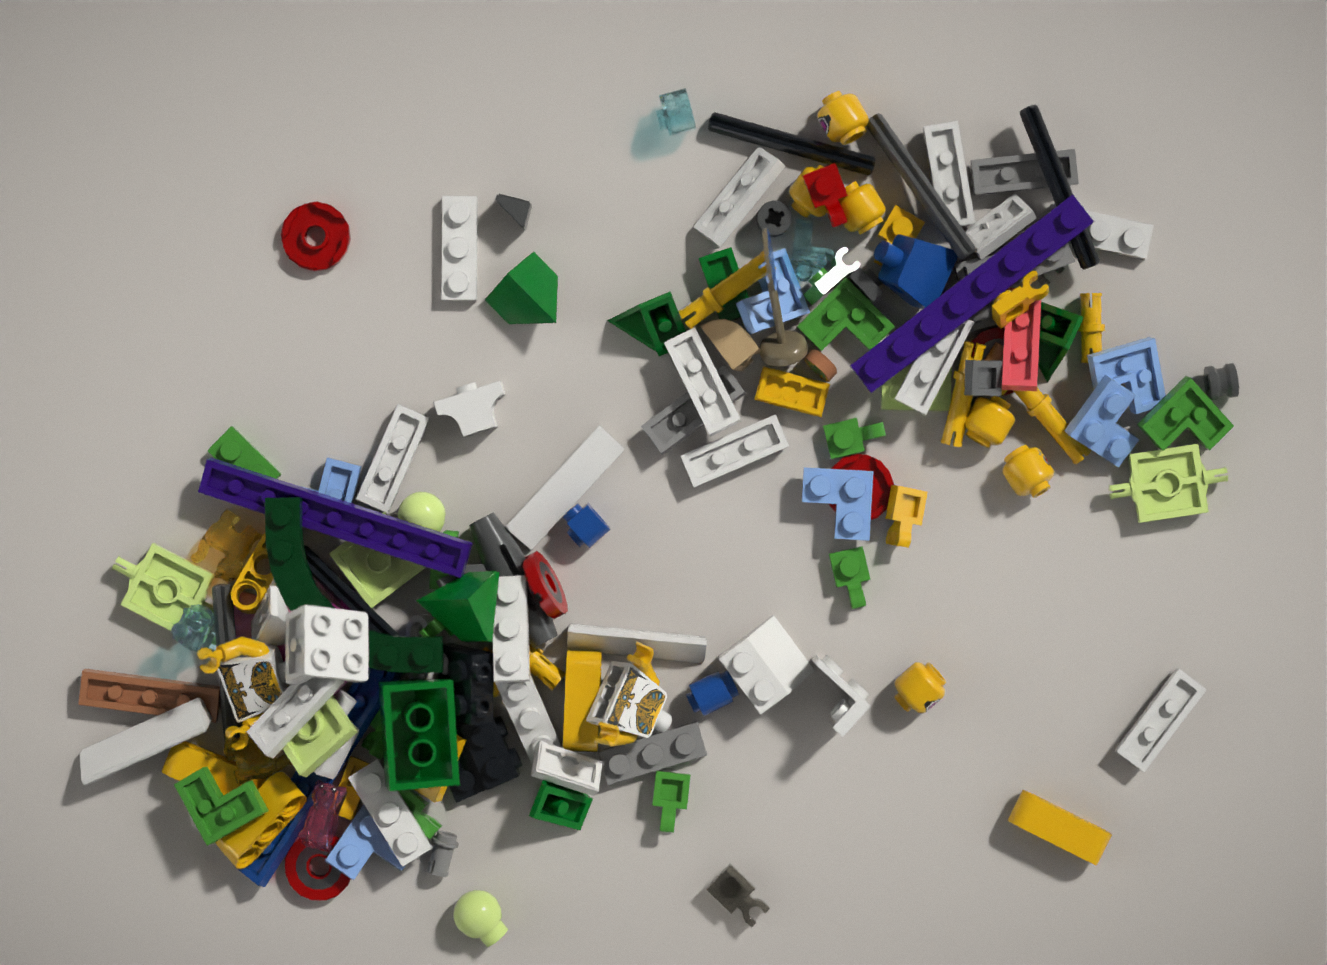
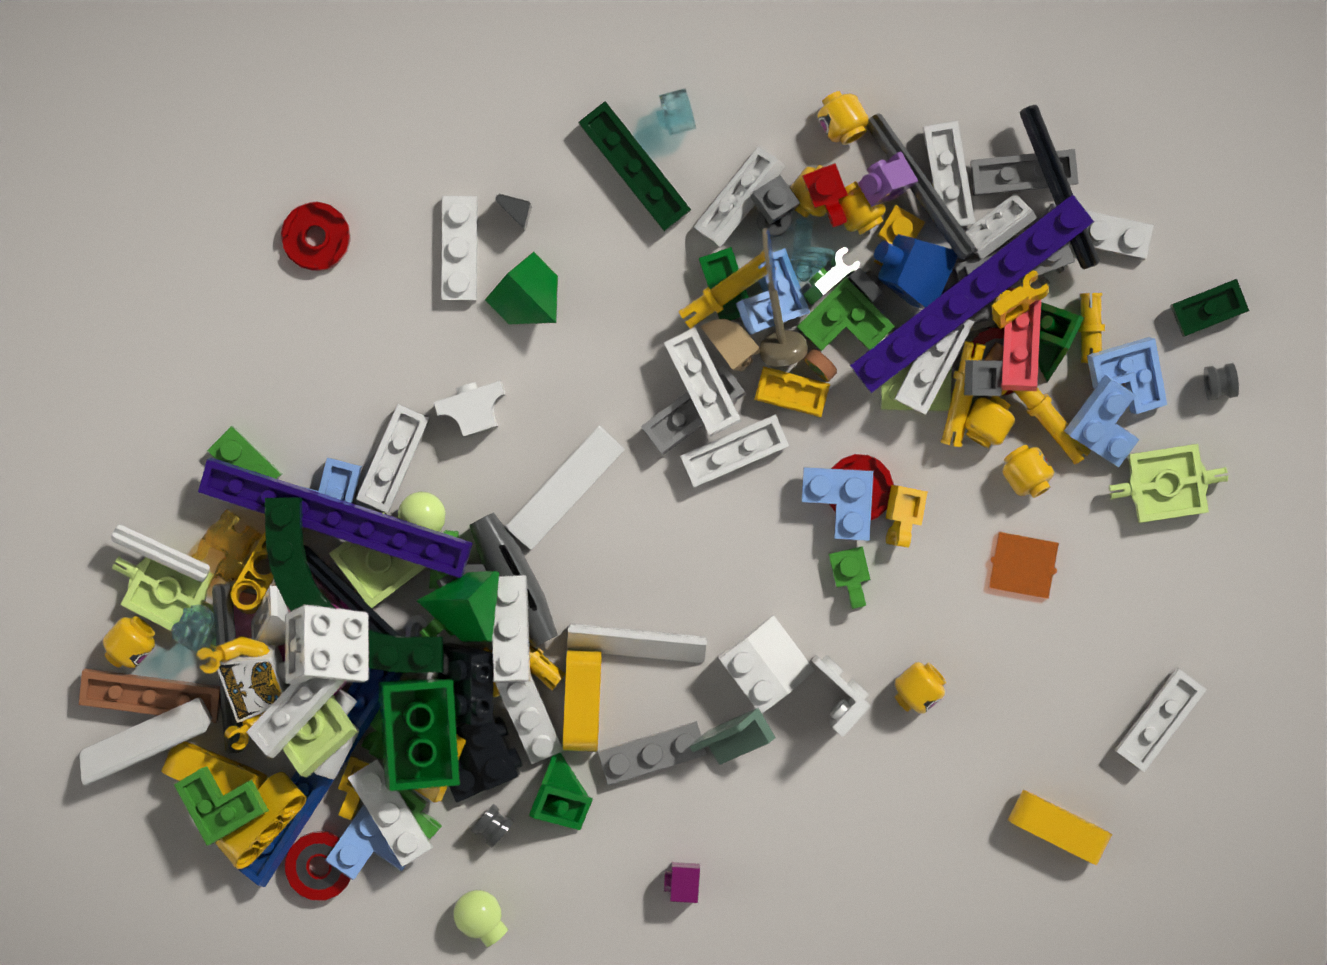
clear yellow animal [223,734,293,785] -> none
clear pink animal [298,780,347,852] -> none
light grey pin [426,831,459,877] -> none
red tile [523,551,568,619] -> none
white plate [531,741,602,796] -> none
blue plate [563,503,611,548] -> none
torso [586,642,672,747] -> none
green slope [607,292,686,356] -> none
bright green plate [652,771,691,833] -> none
blue brick [686,670,740,716] -> none
clear smoke plate [706,863,770,927] -> none
black axle [708,112,876,176] -> none
bright green plate [823,418,886,459] -> none
bright green plate [1137,376,1234,451] -> none
none -> yellow head [103,616,155,668]
none -> white axle [111,525,210,582]
none -> dark grey wheel [471,803,514,848]
none -> dark green plate [578,101,691,232]
none -> magenta plate [664,862,700,903]
none -> sand green panel [689,708,776,765]
none -> dark grey plate [750,175,800,225]
none -> medium lavender brick [858,152,918,207]
none -> clear orange piece [988,532,1059,599]
none -> dark green plate [1170,279,1249,337]

